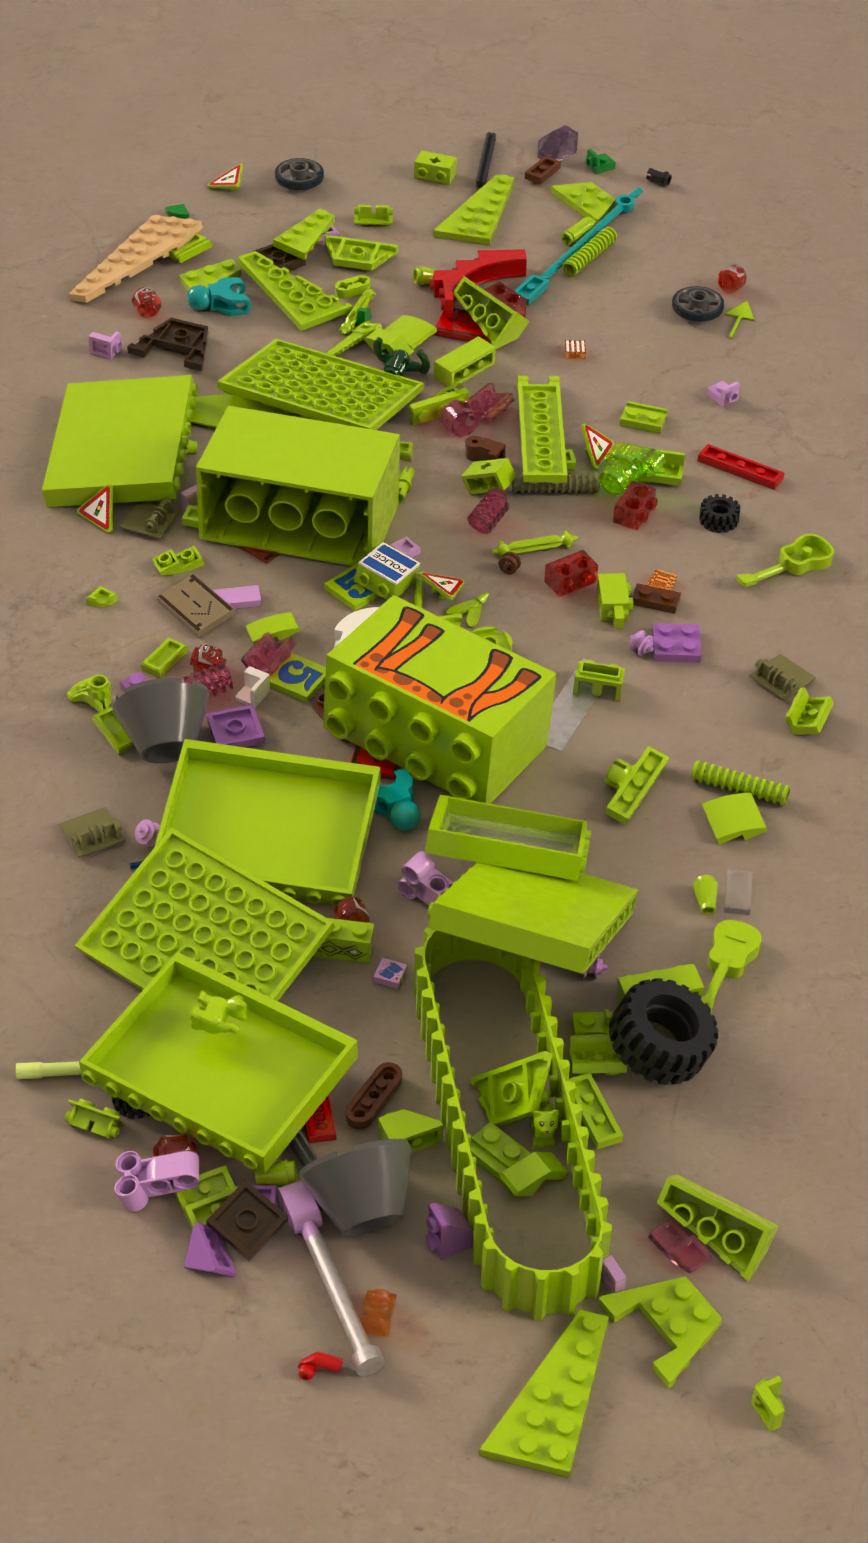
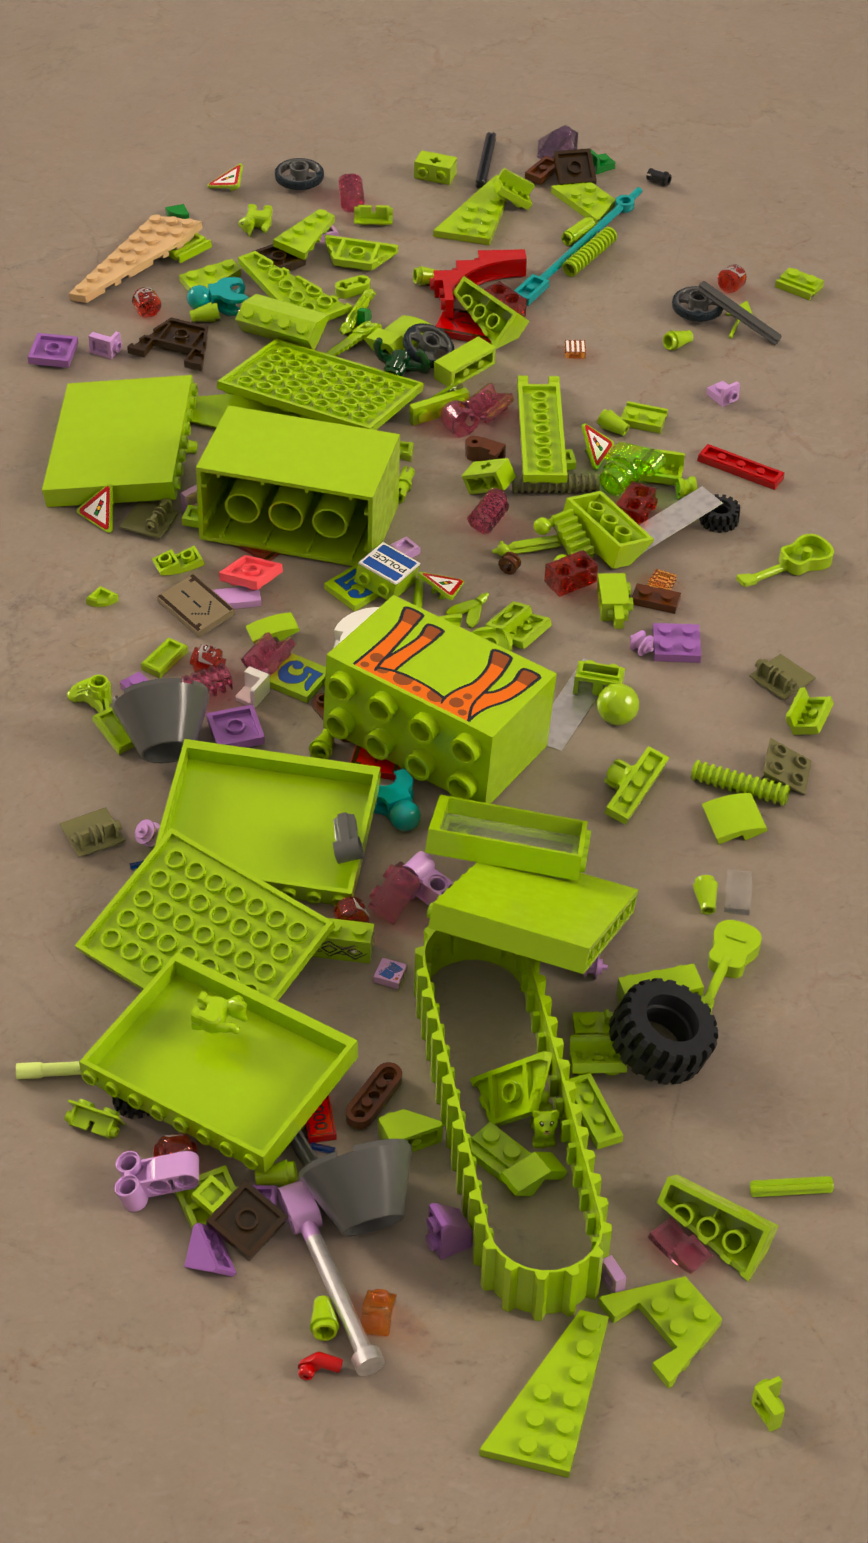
none -> medium lavender plate [28,333,78,368]
none -> lime cone [190,302,220,323]
none -> lime plate [191,1174,232,1215]
none -> coral plate [219,555,283,590]
none -> lime slope [235,294,330,350]
none -> lime animal [238,204,273,237]
none -> lime cone [309,729,335,759]
none -> lime cone [309,1295,339,1341]
none -> clear blue piece [310,1142,336,1154]
none -> dark grey piece [333,812,364,864]
none -> clear pink piece [338,173,365,213]
none -> clear pink bracket [368,861,423,924]
none -> dark grey wheel [403,323,454,368]
none -> lime slope [485,601,552,649]
none -> lime bracket [493,168,535,210]
none -> lime gear [533,508,595,572]
none -> dark brown plate [553,148,597,185]
none -> lime slope [563,491,654,569]
none -> lime cone [597,409,630,436]
none -> lime piece [597,683,639,726]
none -> flat silver sticker [639,486,723,553]
none -> lime cone [663,330,694,351]
none -> lime wheel [675,476,697,499]
none -> dark grey axle [697,281,782,345]
none -> lime axle [749,1176,834,1197]
none -> olive hinge [761,738,812,795]
none -> lime plate [775,267,824,300]

